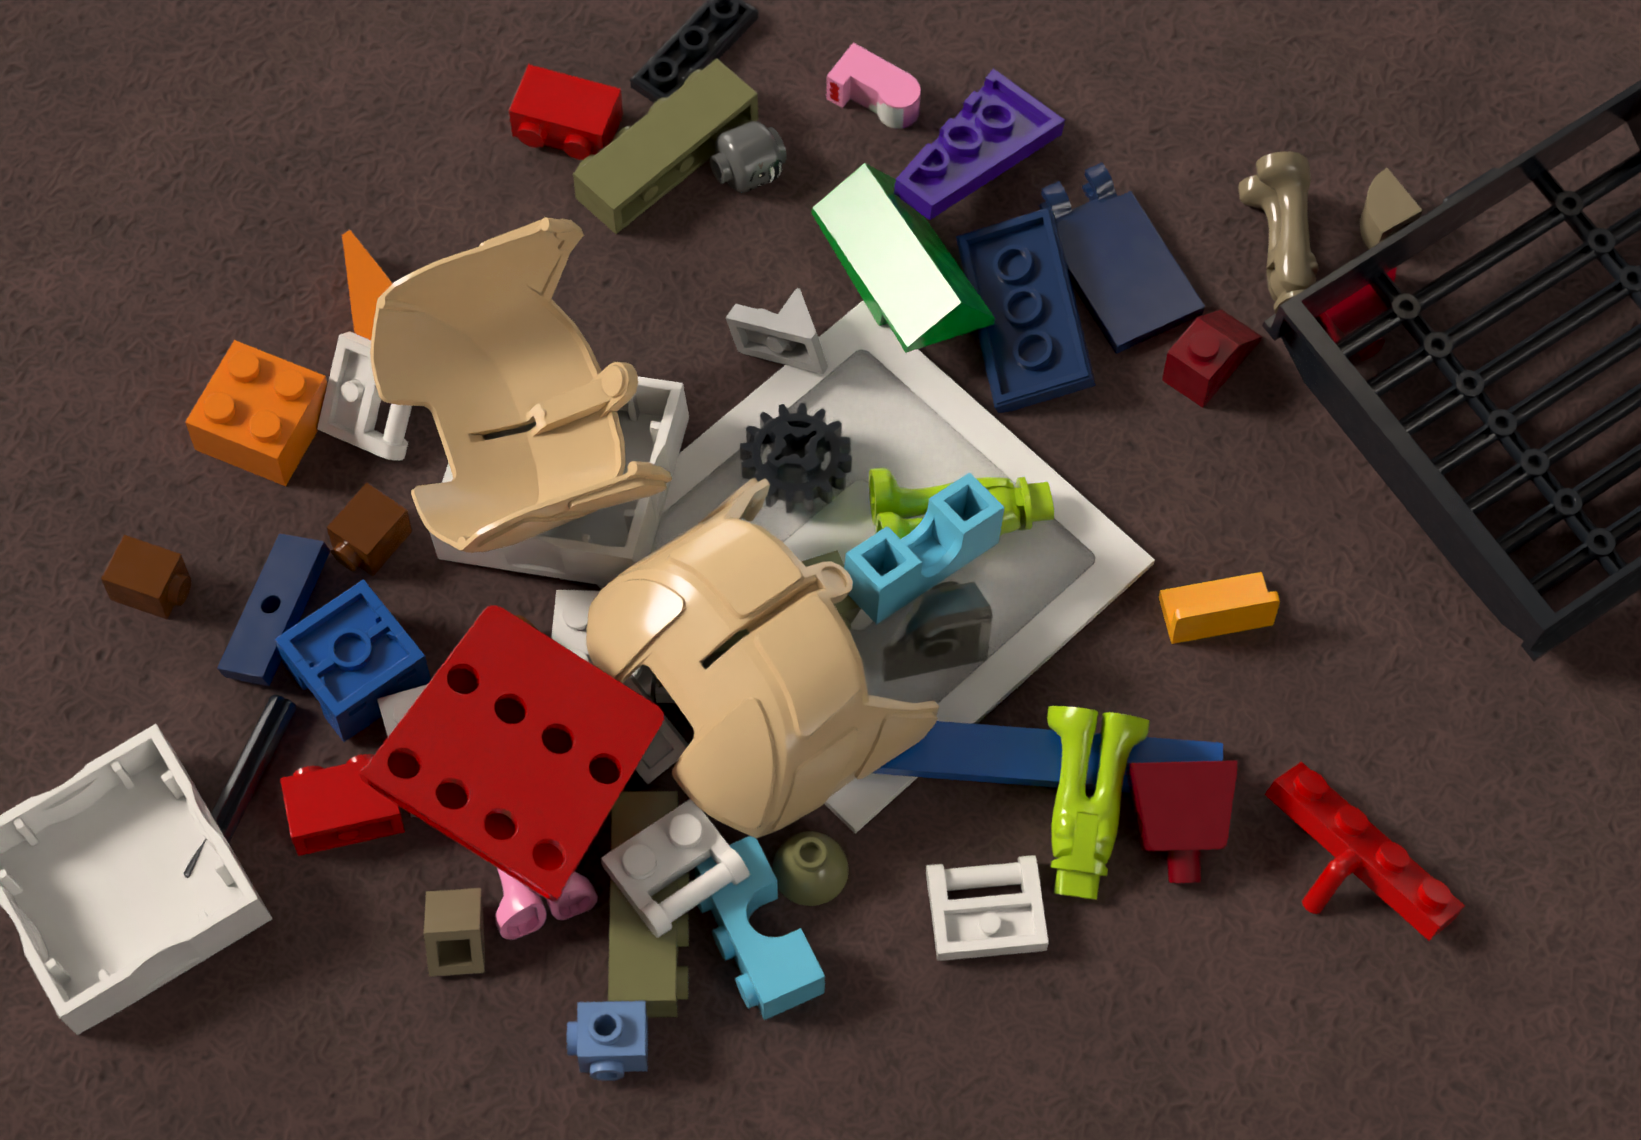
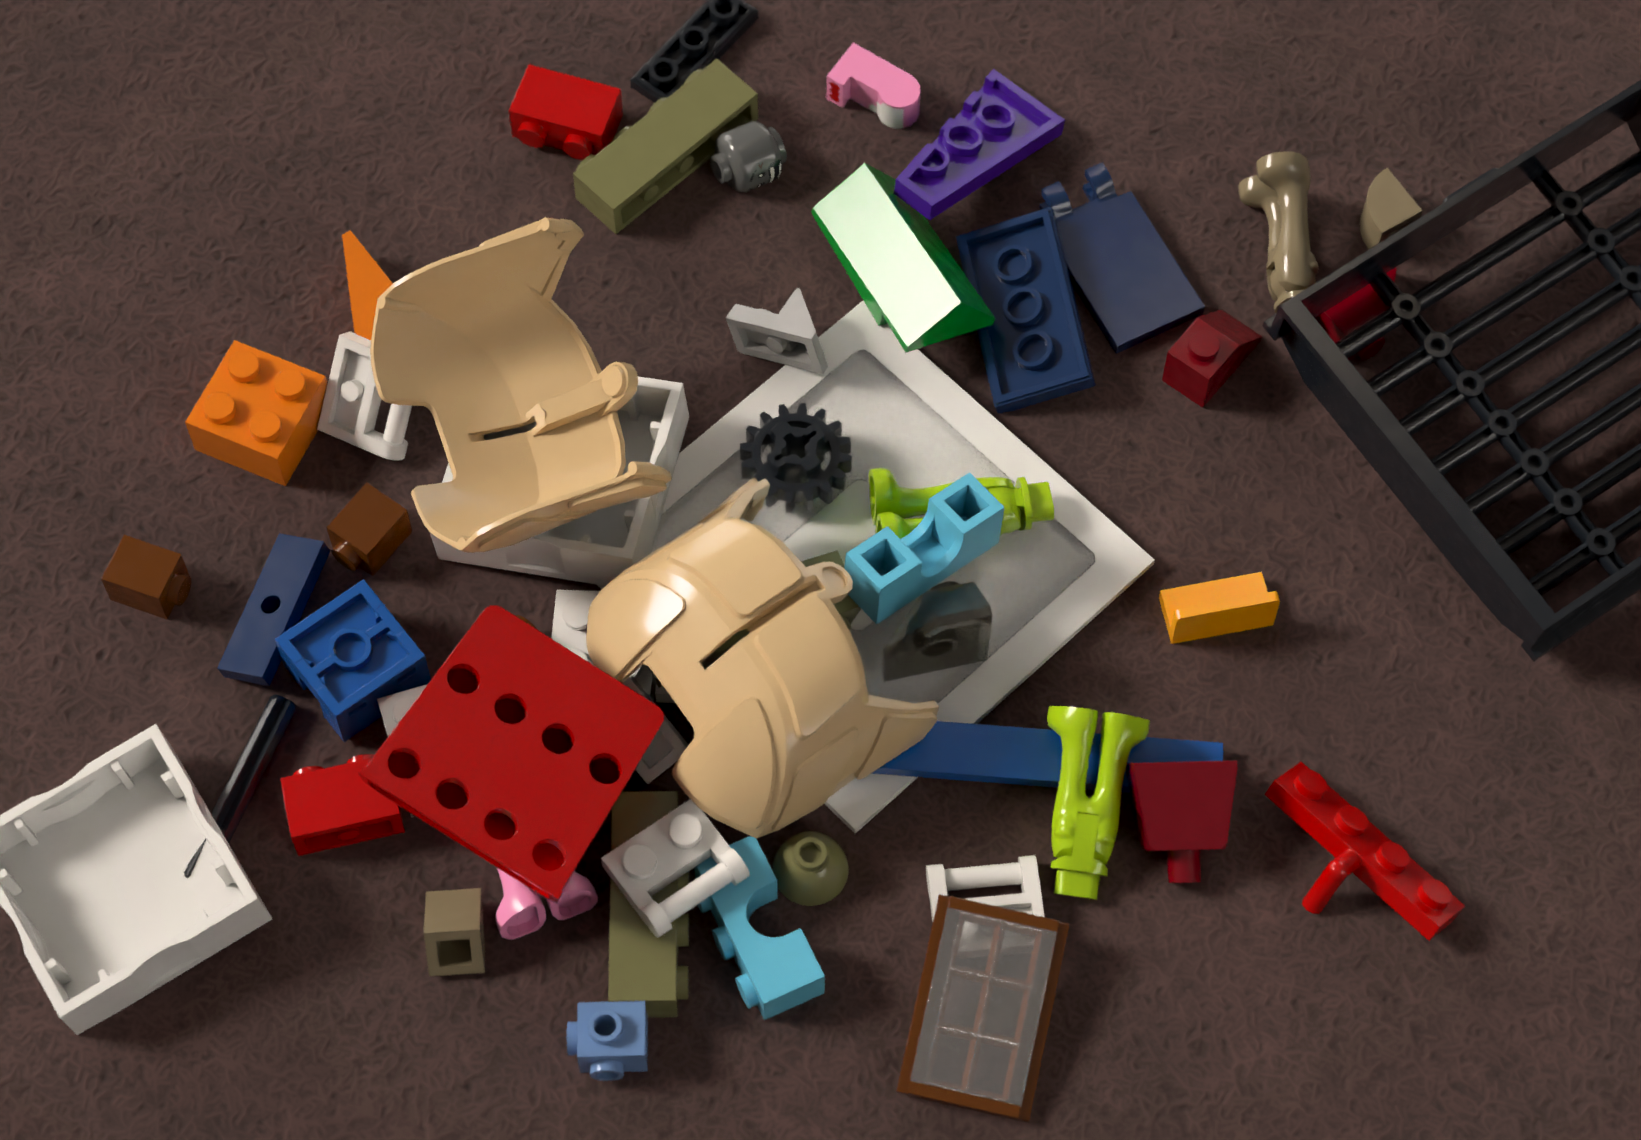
none -> clear piece [896,894,1070,1122]

